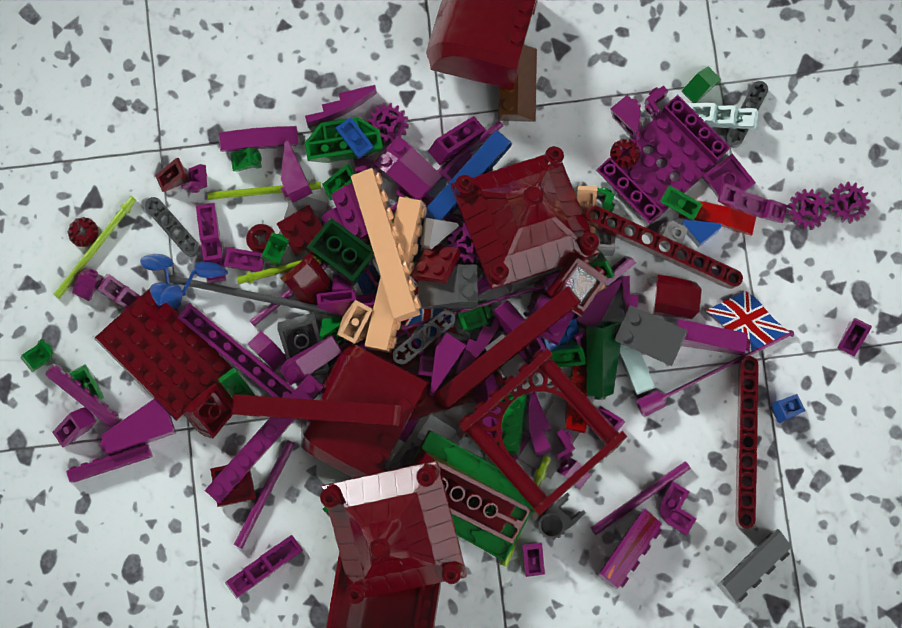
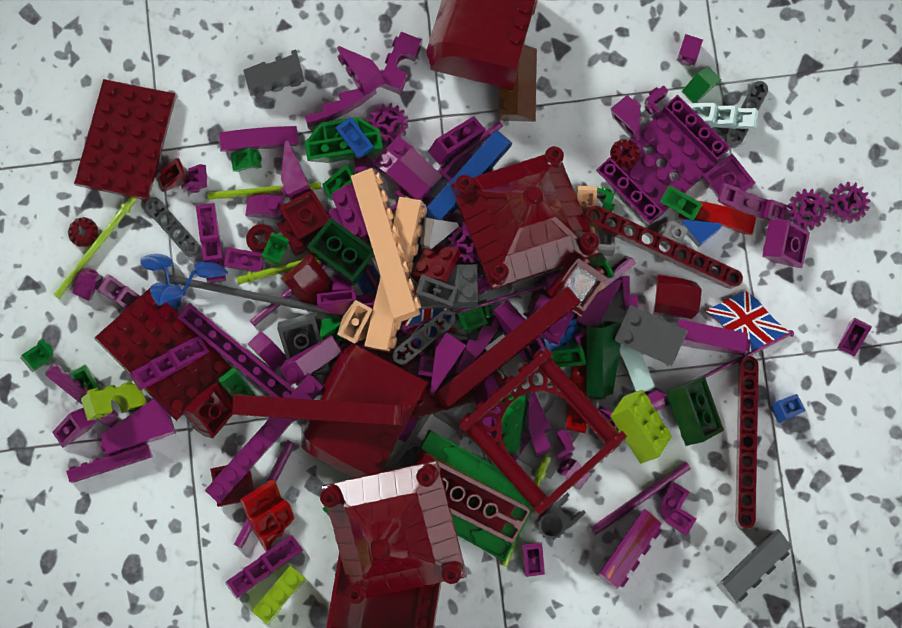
none -> dark red plate [74,79,177,201]
none -> lime arch [81,382,147,420]
none -> magenta slope [129,336,209,391]
none -> red slope [240,480,295,552]
none -> dark grey wedge [243,49,305,97]
none -> magenta slope [245,195,285,220]
none -> lime arch [252,565,307,625]
none -> dark red plate [279,189,330,241]
none -> magenta slope [337,46,385,95]
none -> magenta arch [380,32,422,95]
none -> dark grey slope [416,275,458,306]
none -> lime brick [610,390,672,464]
none -> dark green slope [666,376,724,446]
none -> magenta brick [677,34,703,66]
none -> magenta slope [762,220,810,268]

